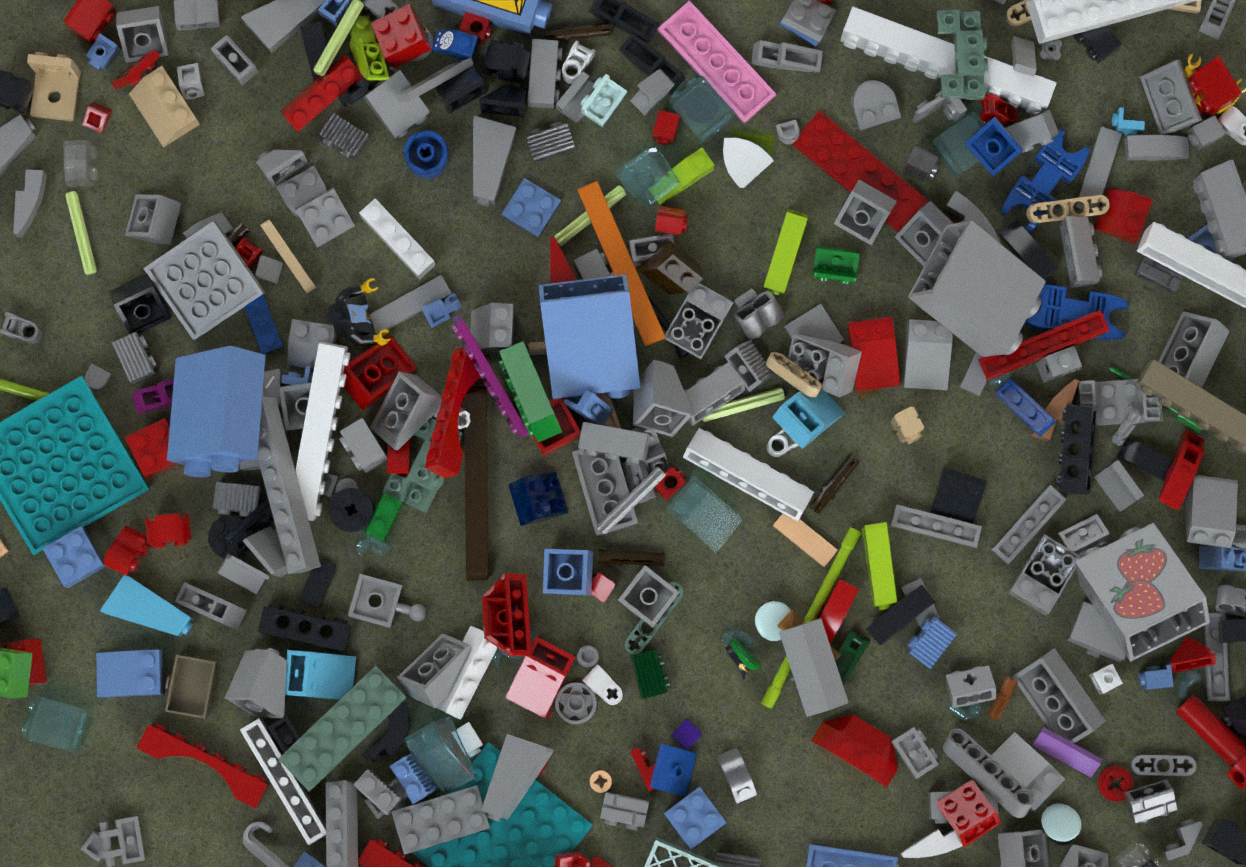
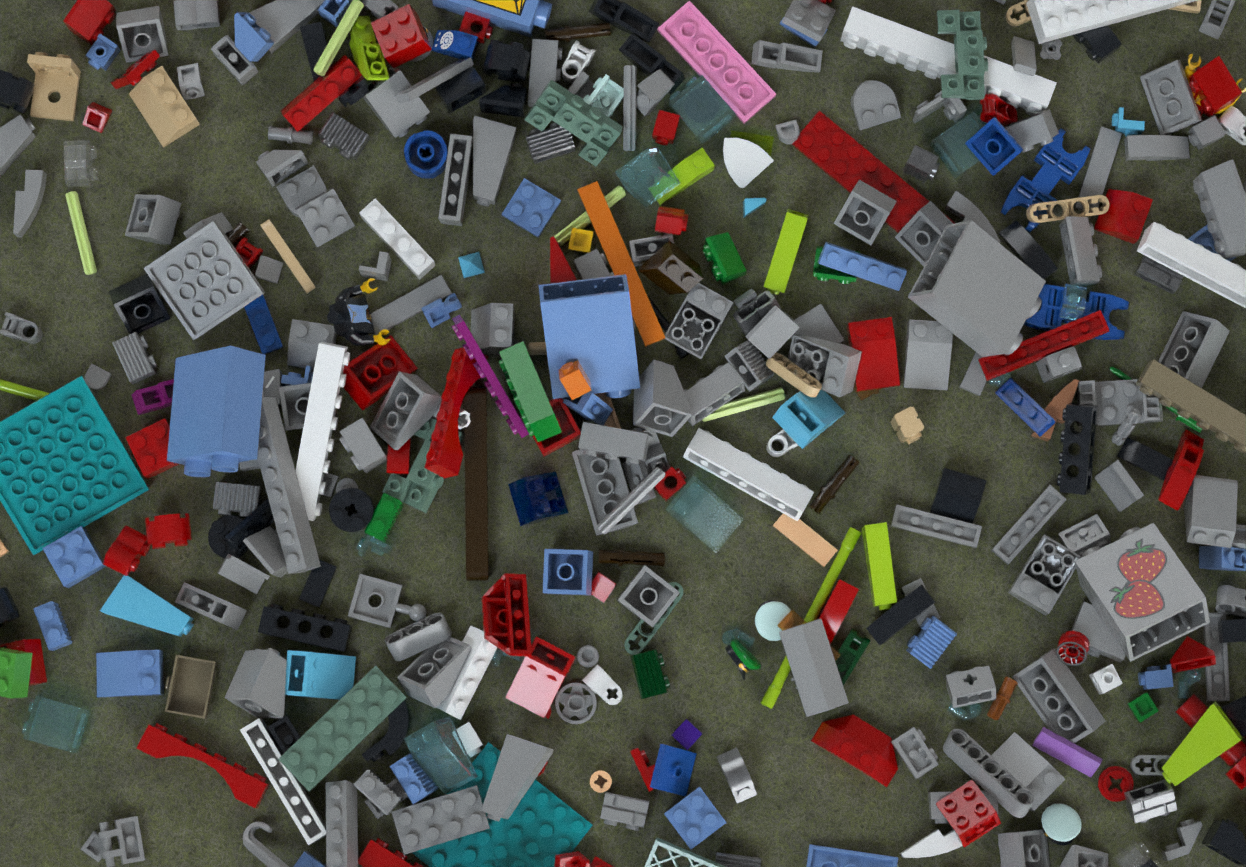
none -> medium blue brick [34,601,73,651]
none -> medium blue slope [234,12,274,62]
none -> light grey pin [268,126,313,145]
none -> light grey panel [359,251,392,282]
none -> light grey beam [385,612,452,661]
none -> light grey brick [438,134,473,226]
none -> medium azure slope [458,252,485,278]
none -> sand green bracket [524,80,623,167]
none -> orange brick [559,360,591,400]
none -> yellow tile [568,228,593,253]
none -> light grey axle [623,65,636,151]
none -> green slope [702,232,747,285]
none -> medium azure slope [743,197,766,218]
none -> light grey slope [745,305,800,359]
none -> medium blue plate [818,242,907,291]
none -> red wheel [1056,631,1090,666]
none -> clear light blue bracket [1059,284,1087,320]
none -> green plate [1127,692,1159,723]
none -> lime slope [1162,701,1243,786]

